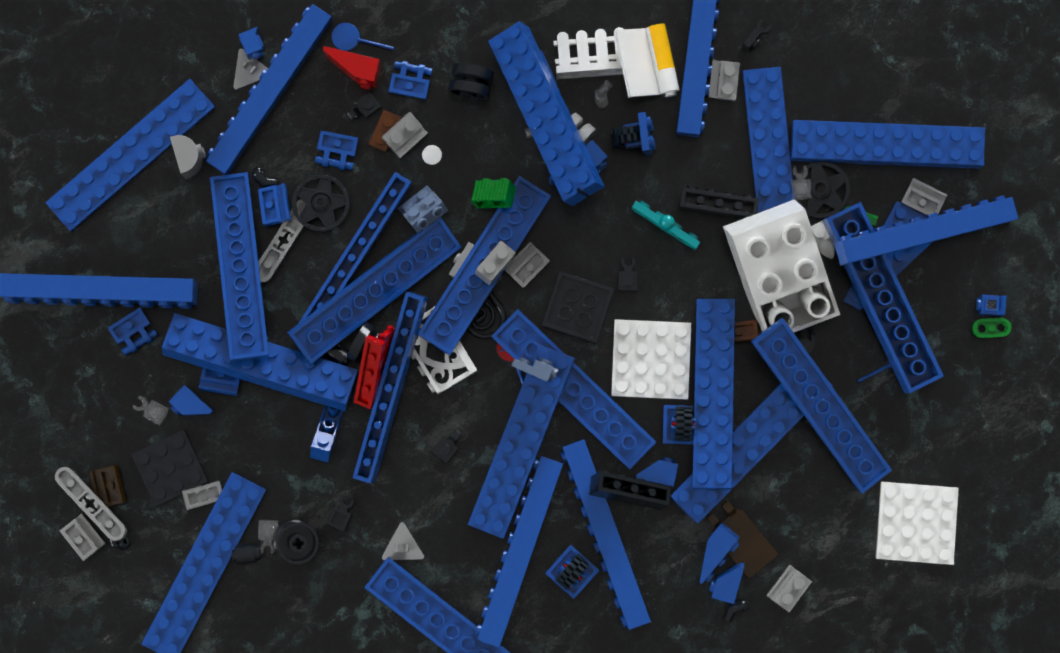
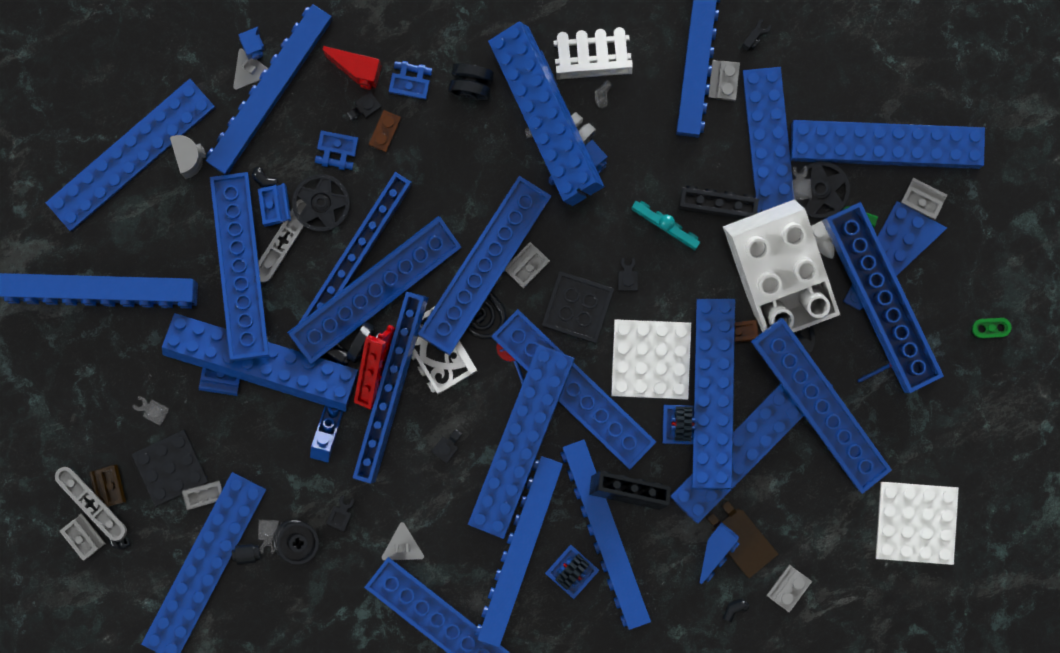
blue plate [108,307,158,356] -> none
blue slope [169,385,214,416] -> none
blue piece [332,23,394,51] -> none
light grey plate [381,112,428,158] -> none
sand blue plate [397,185,448,233] -> none
white sticker [422,145,442,165] -> none
light grey plate [449,242,474,278] -> none
green brick [471,178,516,208] -> none
light grey brick [475,241,516,286] -> none
sand blue plate [512,357,559,382] -> none
plate [611,112,656,156] -> none
white door [614,24,680,98] -> none
blue slope [635,457,678,487] -> none
blue slope [709,562,745,604] -> none
blue brick [834,195,1018,266] -> none
blue window [976,294,1006,317] -> none

